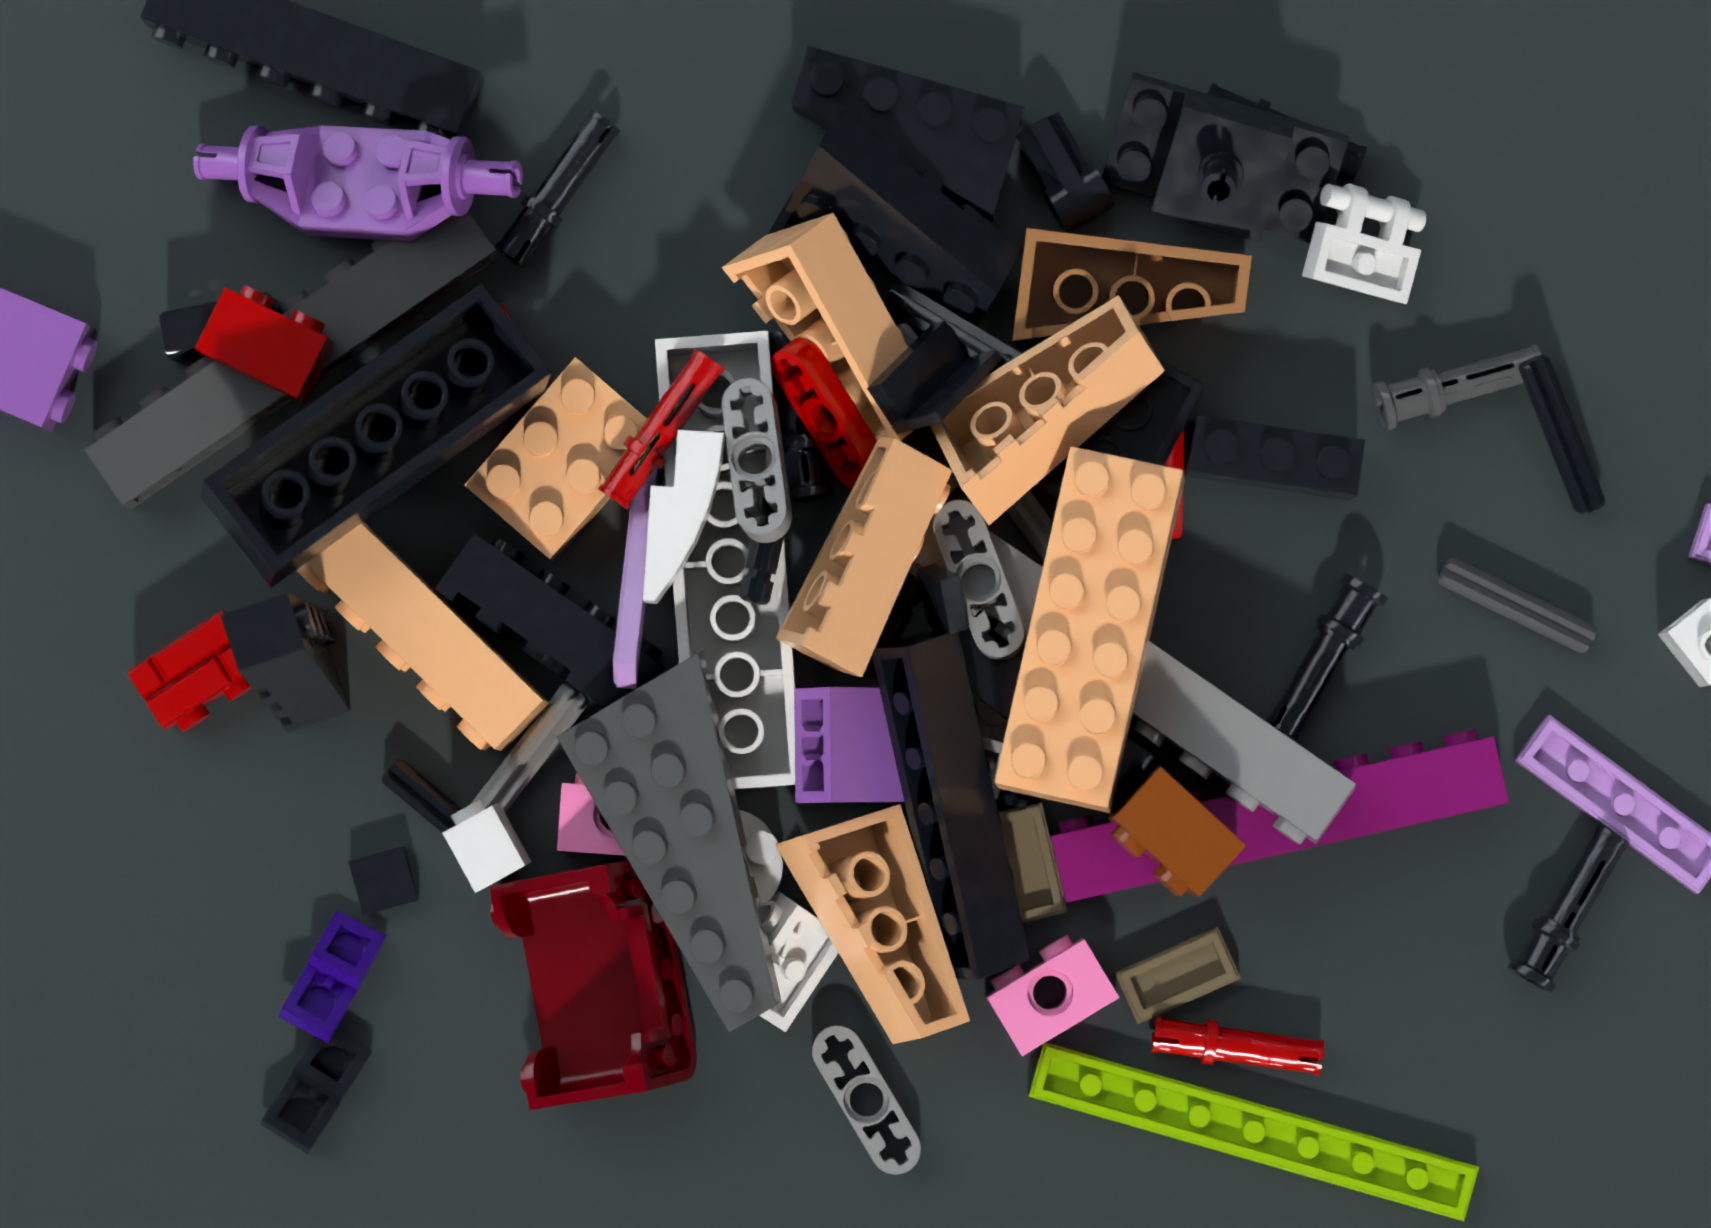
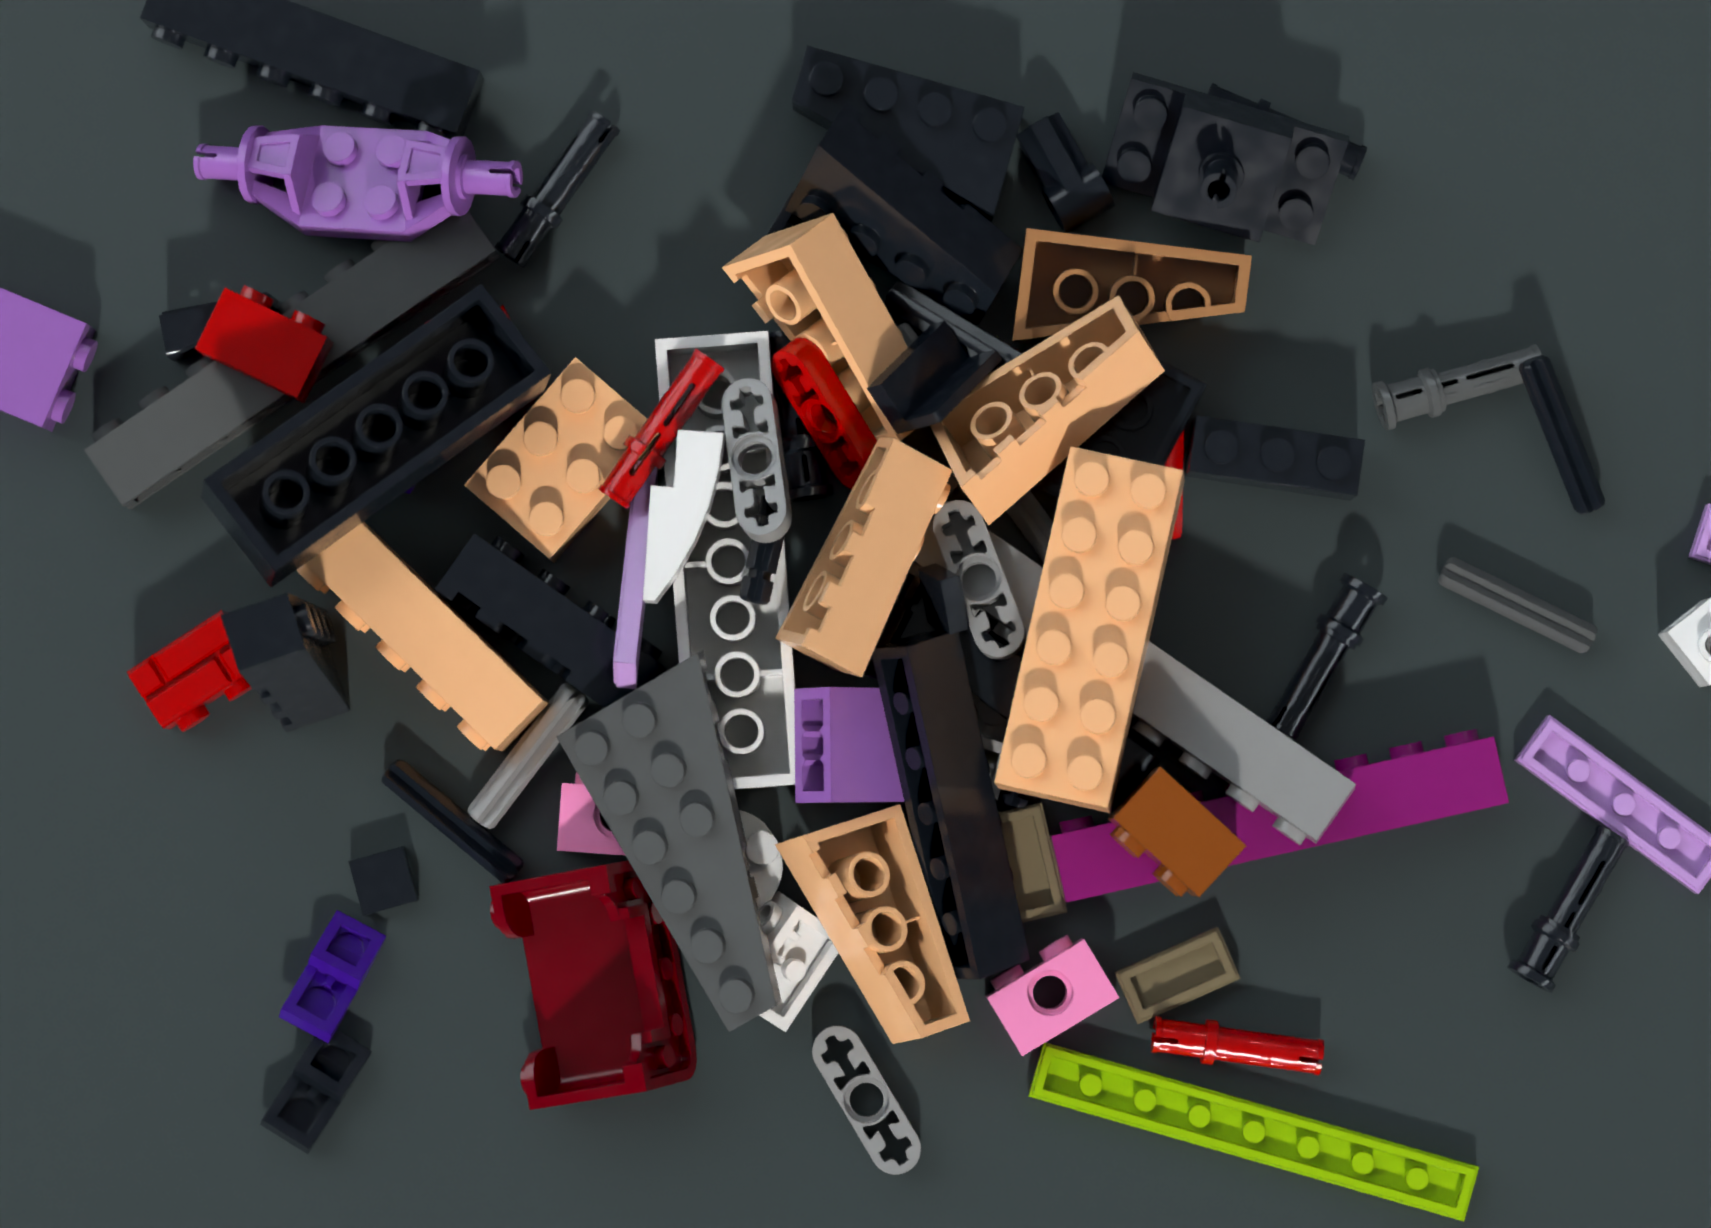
white brick [443,799,532,893] -> none
white plate [1302,183,1427,304] -> none

